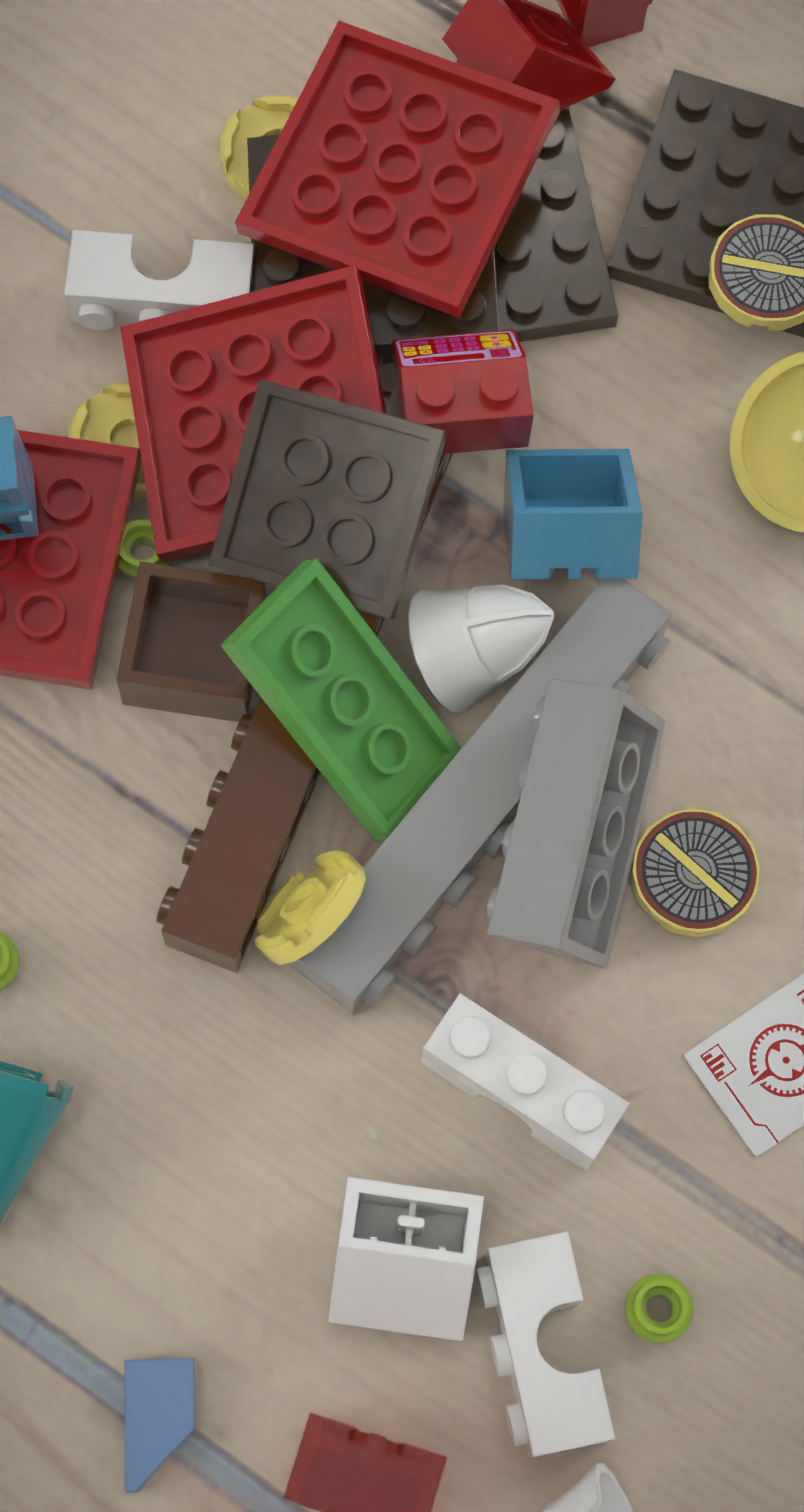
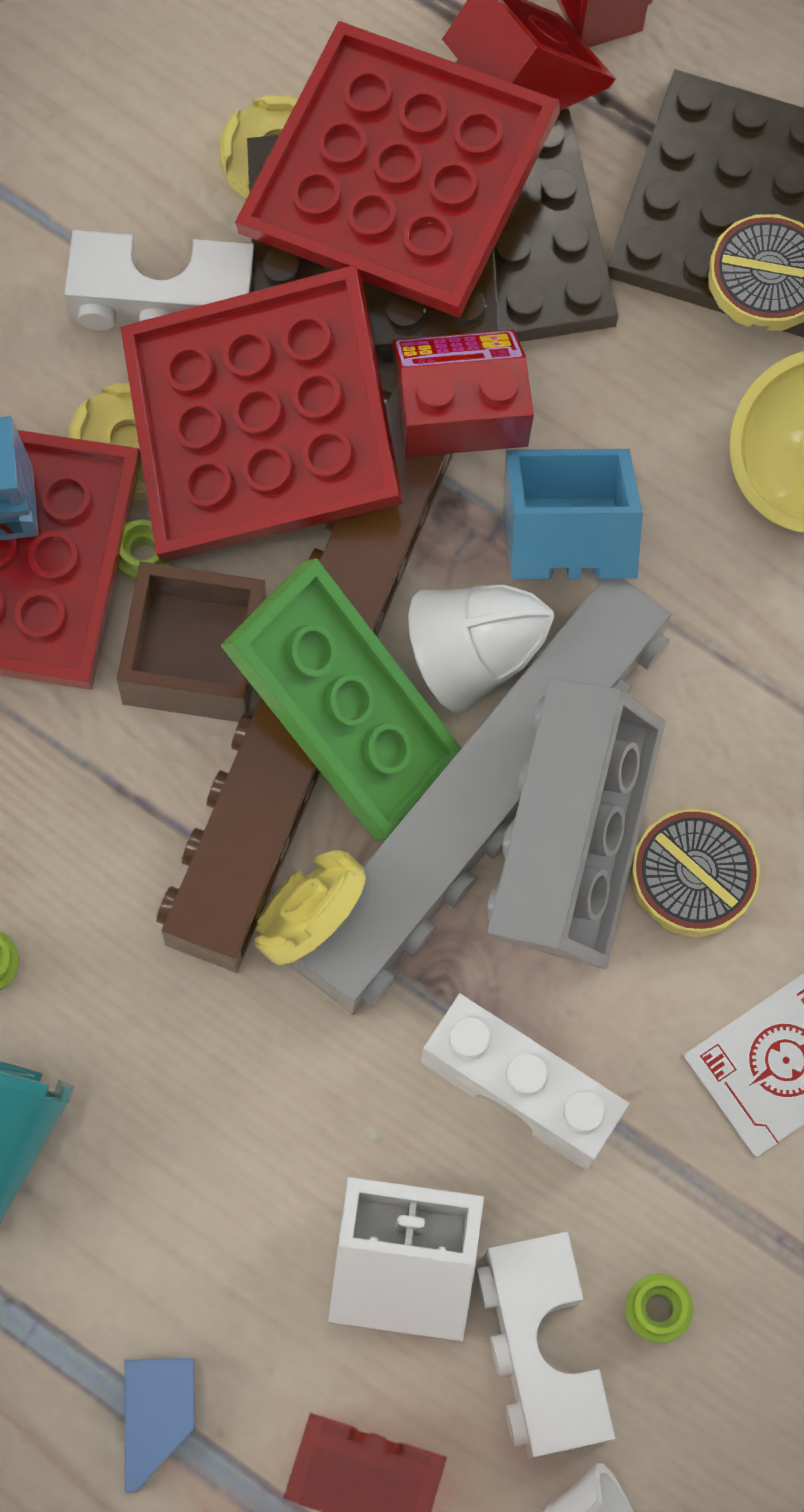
dark brown plate [208,379,448,619] -> none

